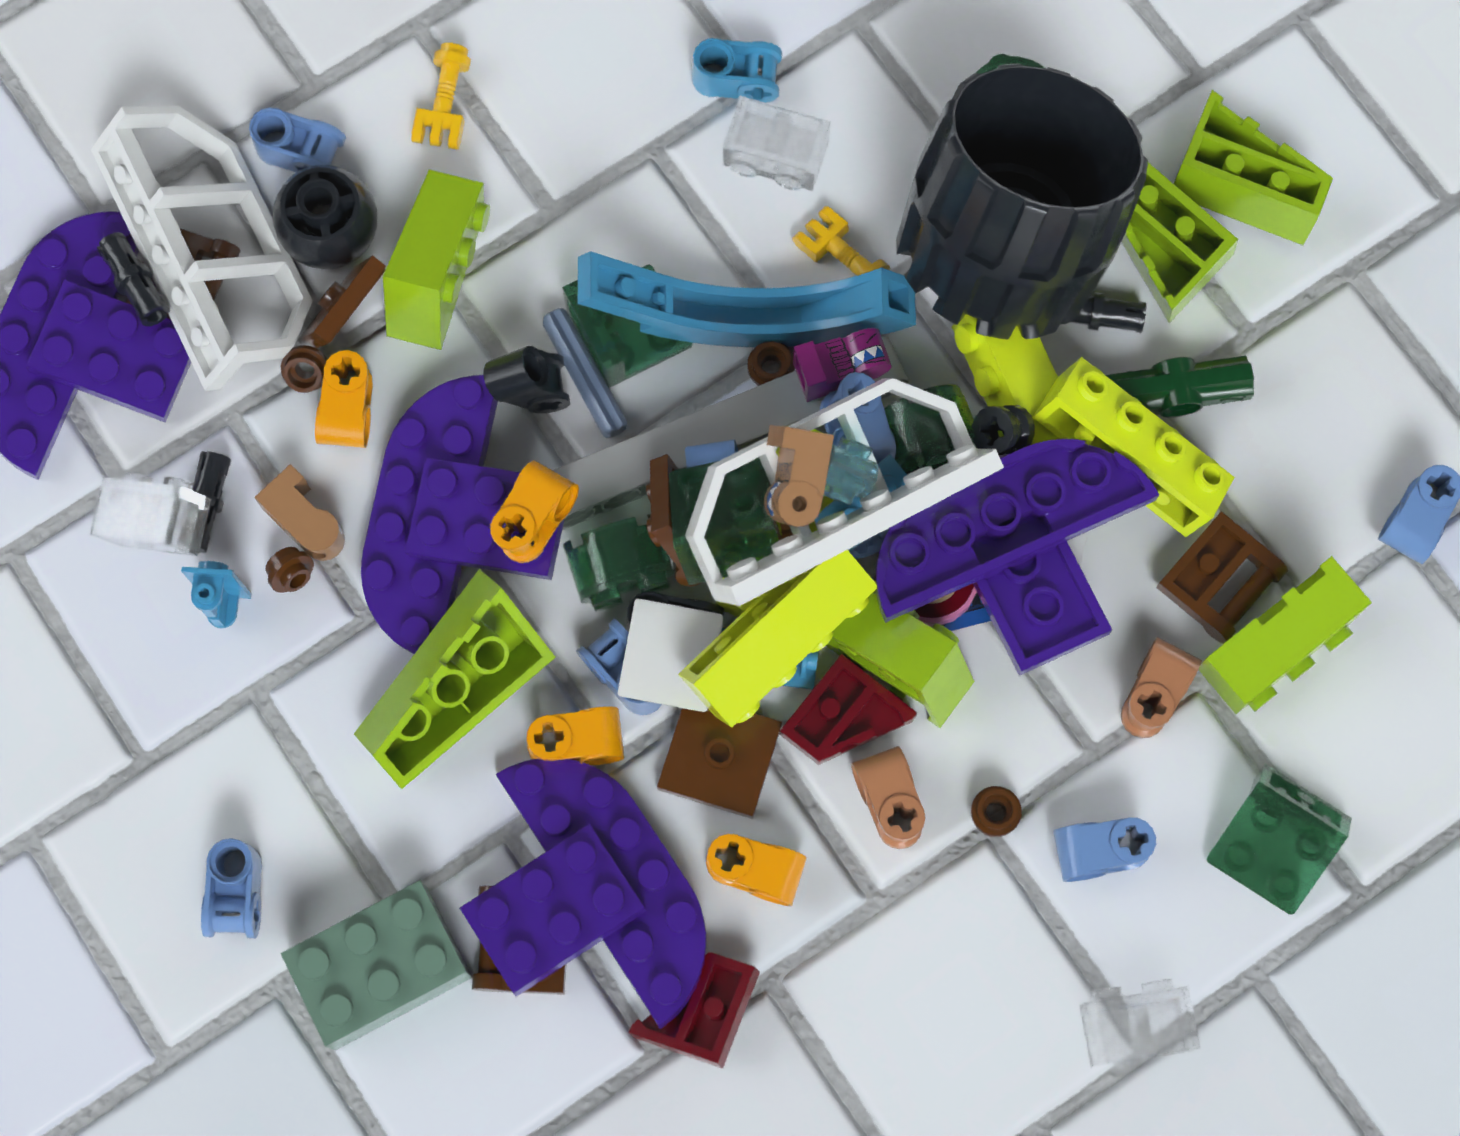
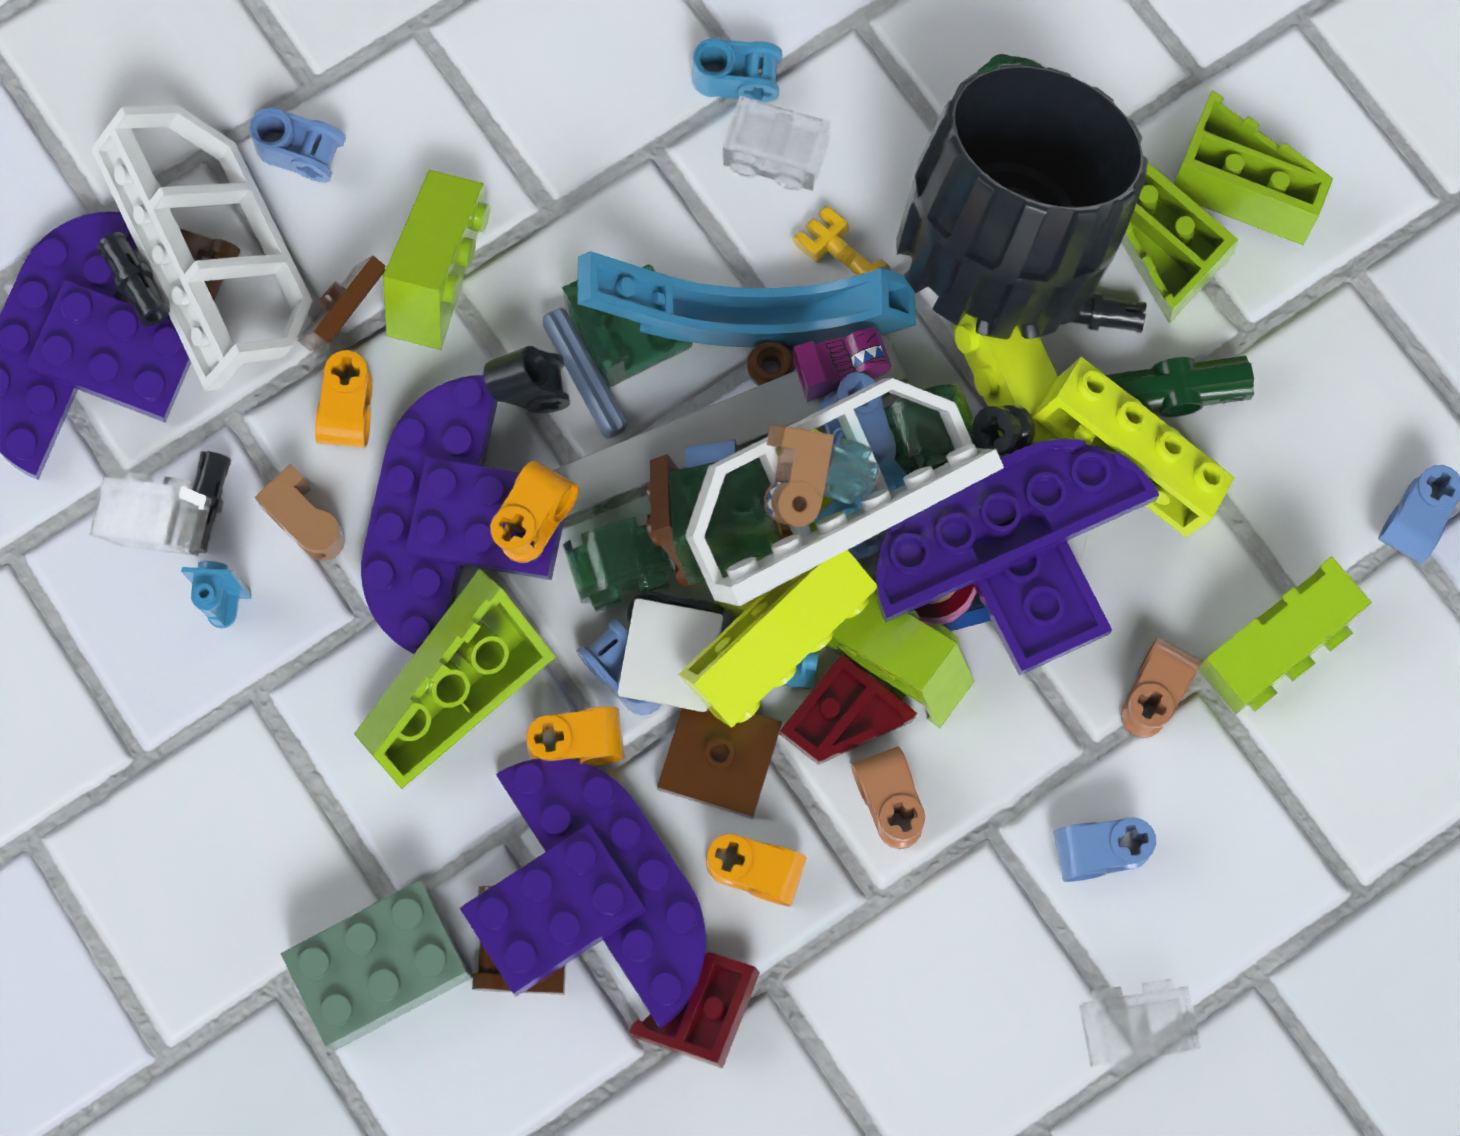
medium blue piece [201,838,262,938] -> none
reddish brown plate [265,547,314,593] -> none
black wheel [273,165,377,269] -> none
reddish brown plate [281,345,328,393] -> none
yellow hinge [411,43,471,150] -> none
reddish brown plate [971,786,1022,837] -> none
reddish brown plate [1156,511,1288,644] -> none
clear green bracket [1207,764,1352,915] -> none

